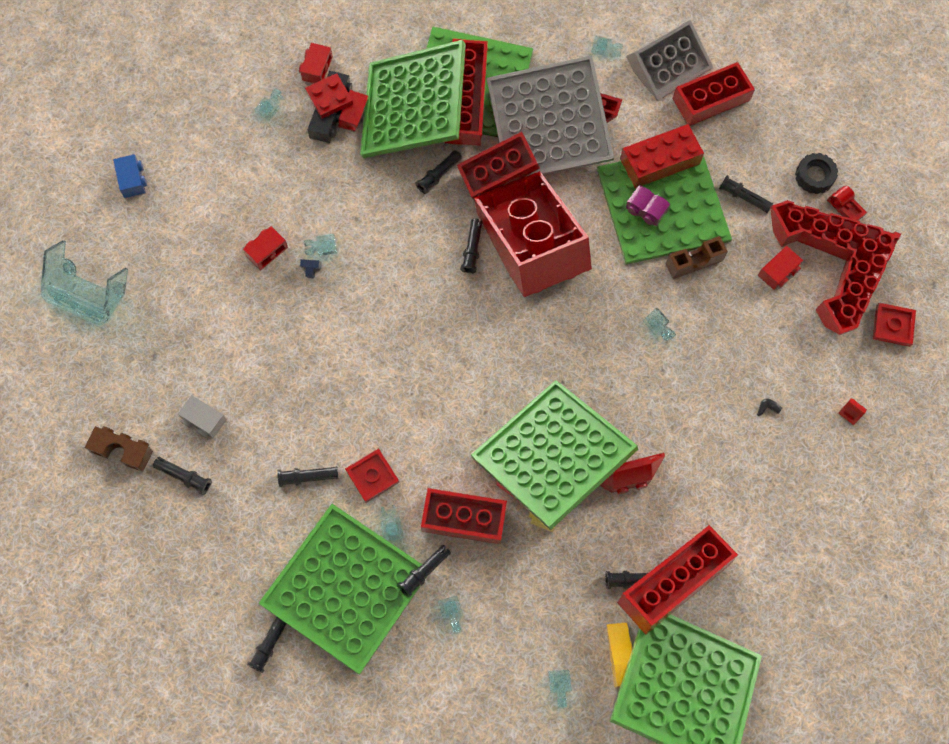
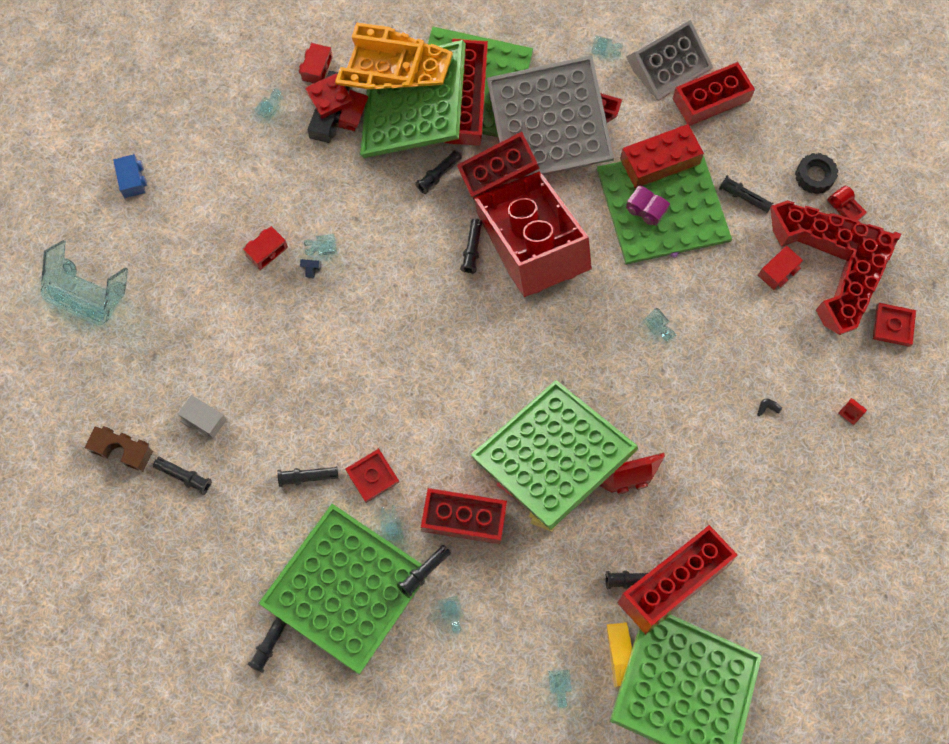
reddish brown arch [666,236,728,279] -> none
none -> light orange wedge [335,23,453,89]

